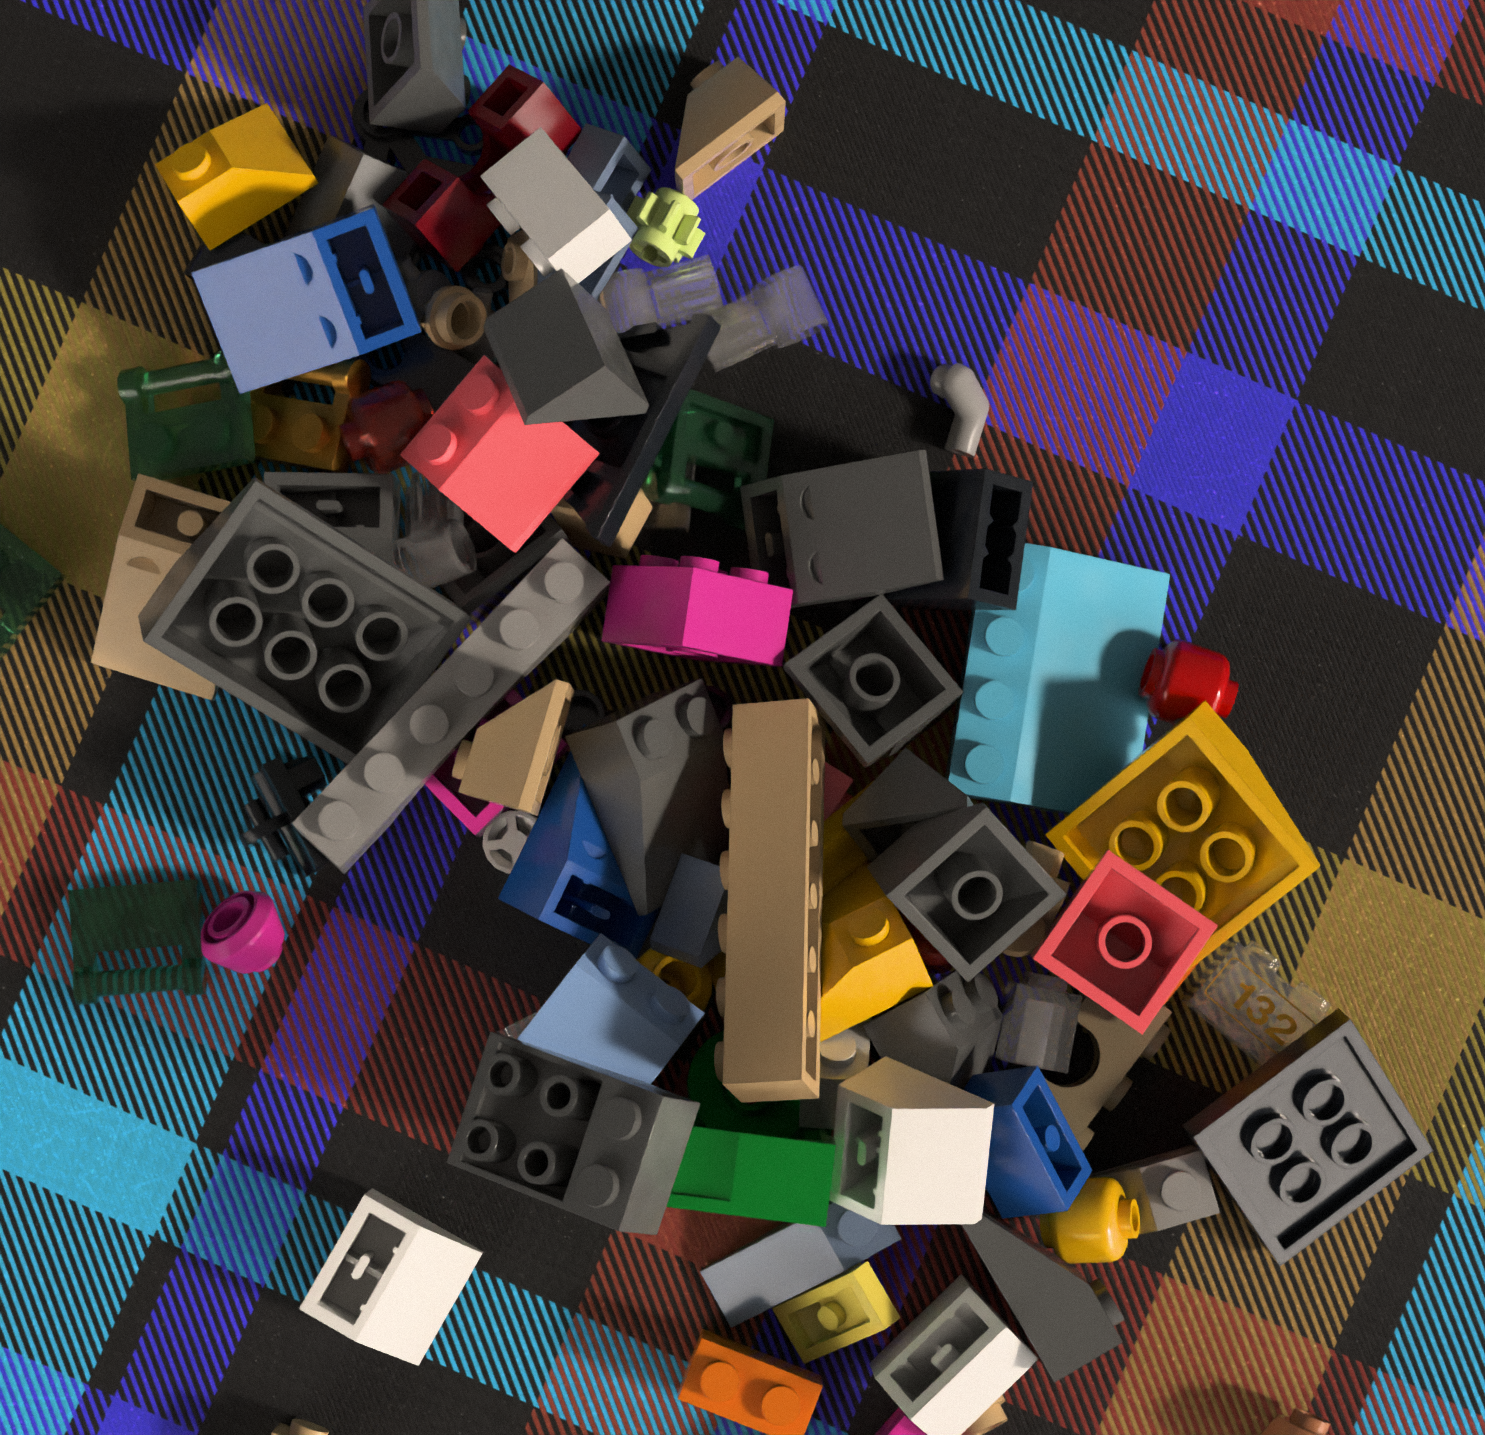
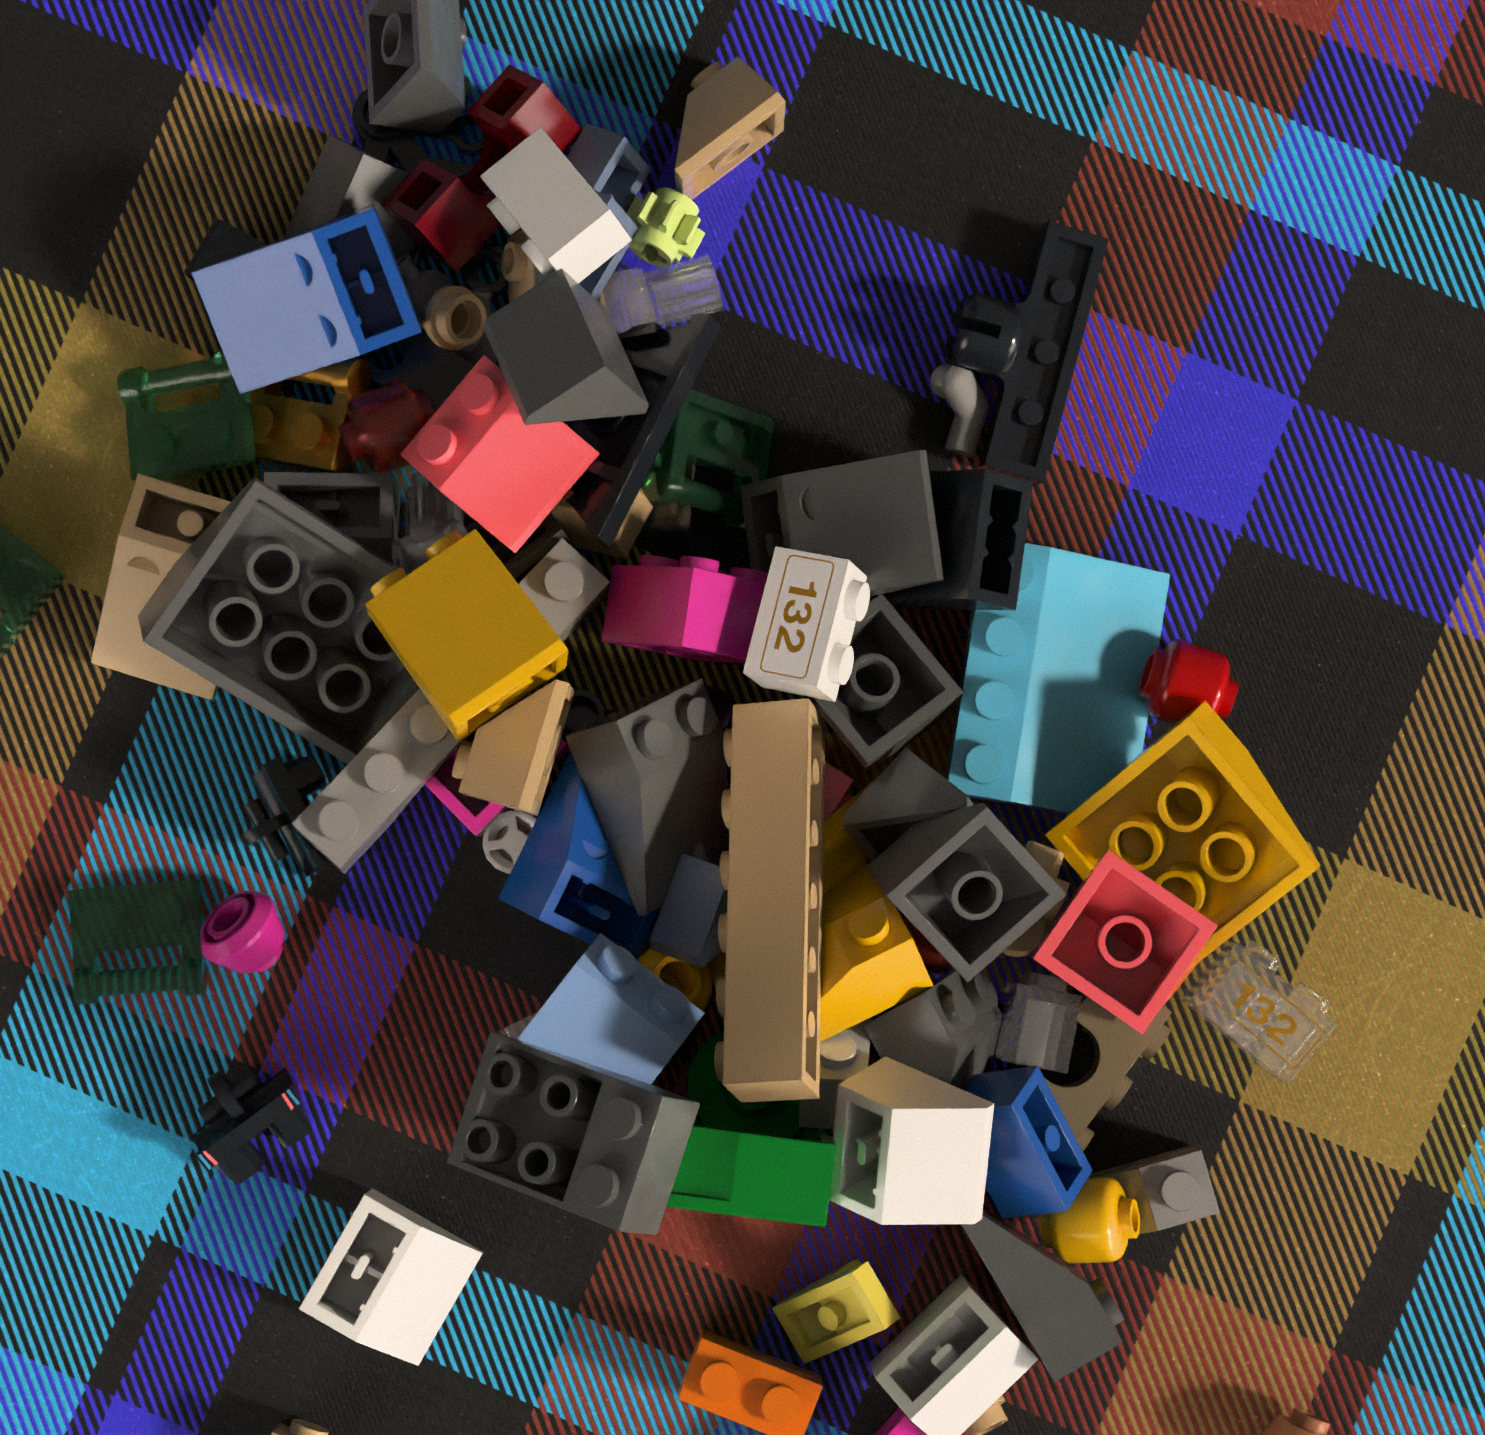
yellow slope [155,103,318,251] -> none
sand blue slope [700,1200,902,1328] -> none
clear piece [707,265,829,373] -> none
plate [1182,1008,1433,1266] -> none
none -> black hips [192,1067,312,1185]
none -> yellow slope [365,529,568,742]
none -> white brick [743,546,870,702]
none -> black plate [946,221,1109,484]

